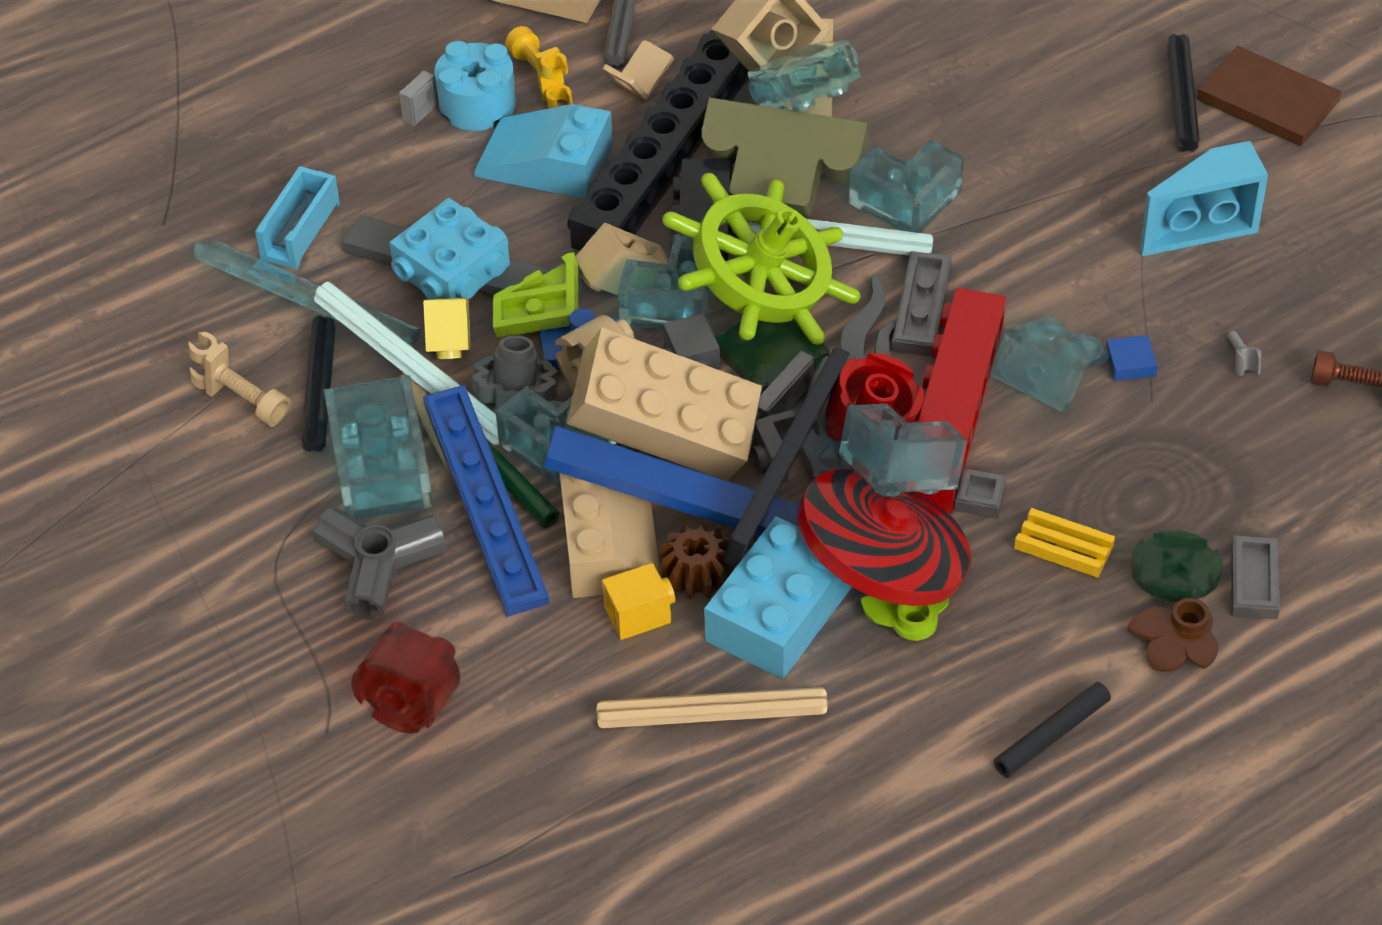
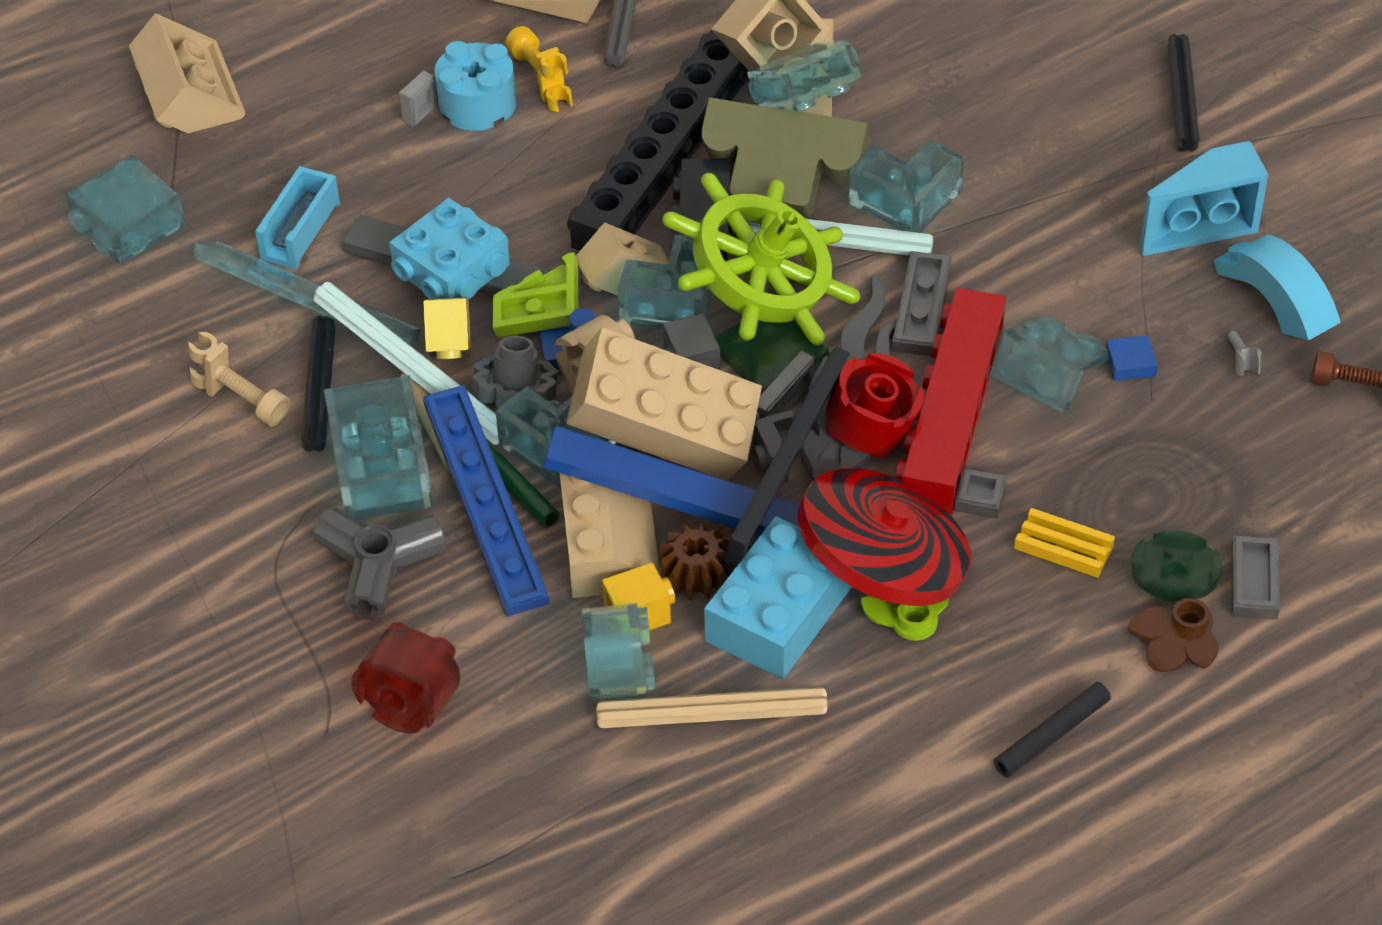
medium azure slope [474,104,613,199] -> none
tan bracket [602,40,674,101] -> none
clear light blue brick [839,404,968,496] -> none
reddish brown tile [1197,46,1341,146] -> none
none -> clear light blue brick [66,155,186,264]
none -> tan slope [129,13,246,133]
none -> clear light blue brick [581,603,656,701]
none -> medium azure arch [1214,234,1341,340]

